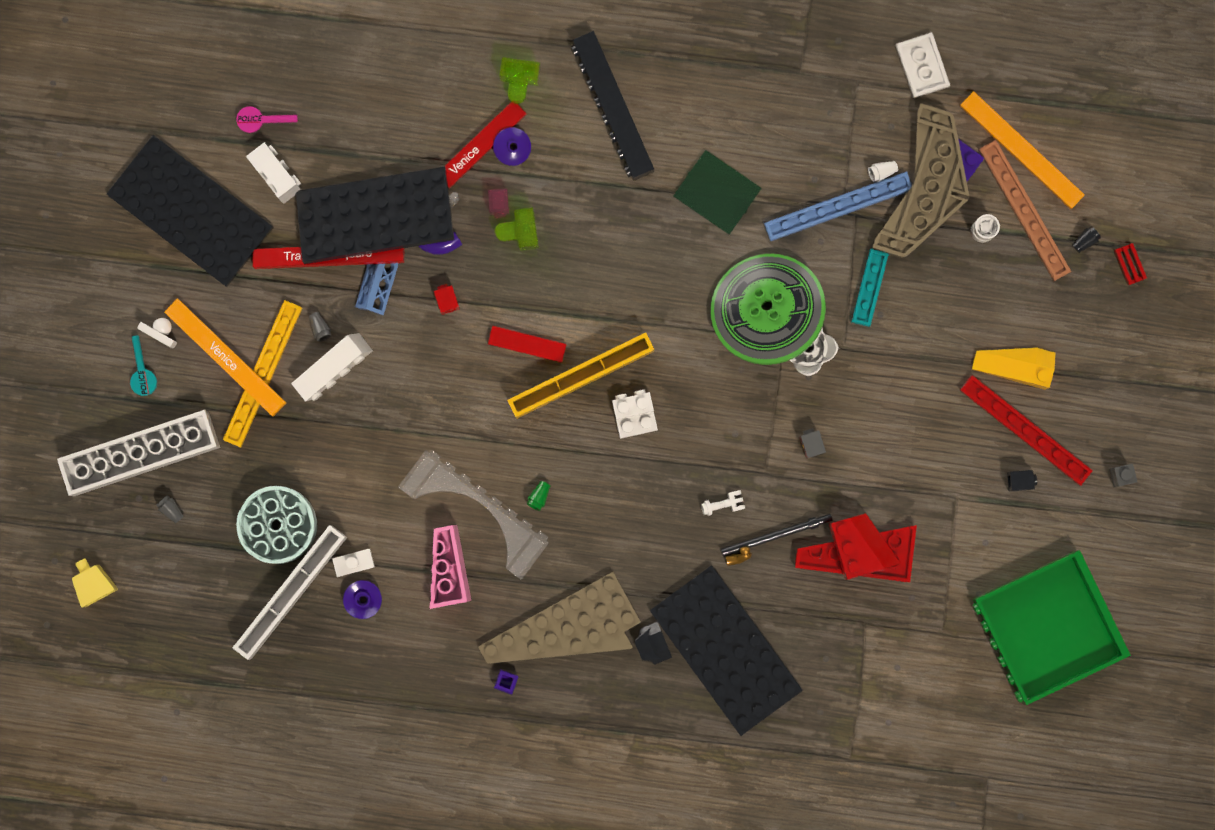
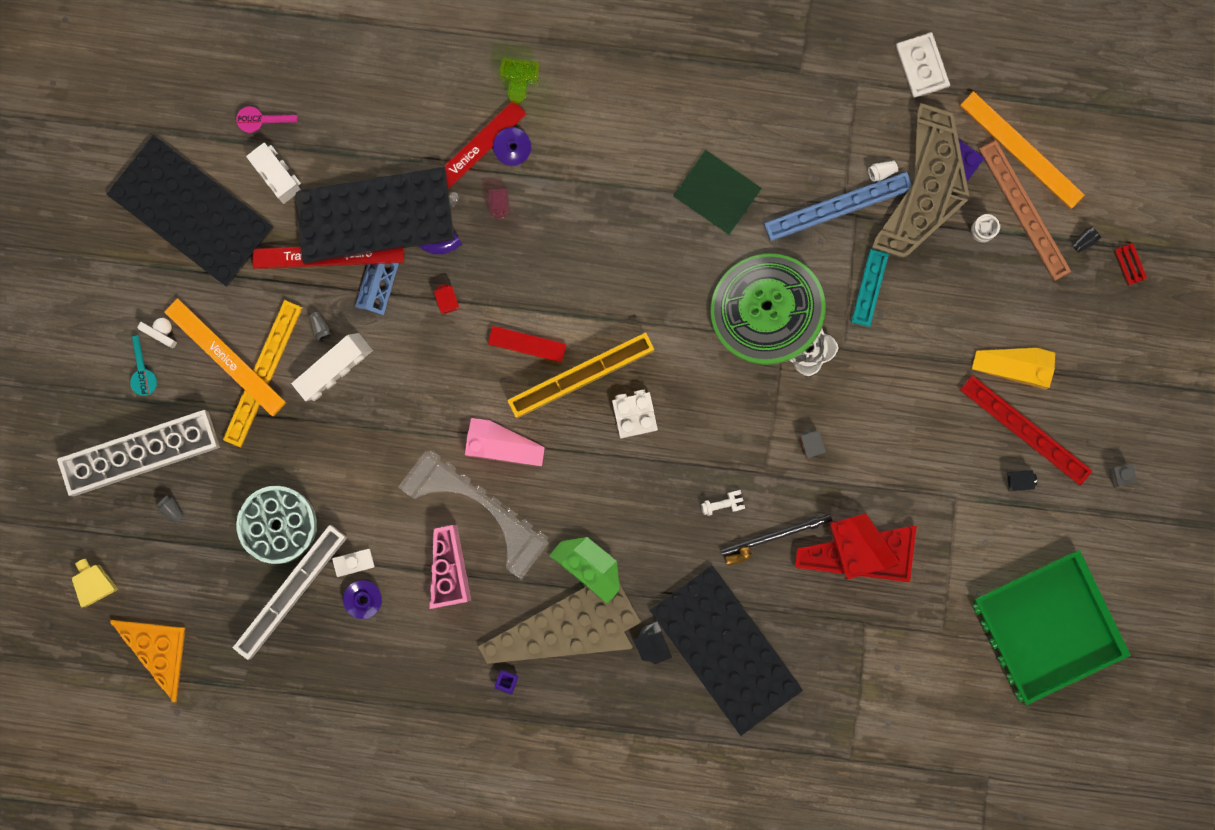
clear neon green brick [495,207,539,251] -> none
green cone [527,481,550,511] -> none
black brick [571,31,654,181] -> none
none -> light orange tile [110,620,186,702]
none -> bright pink wedge [465,418,545,466]
none -> bright green wedge [549,537,620,605]

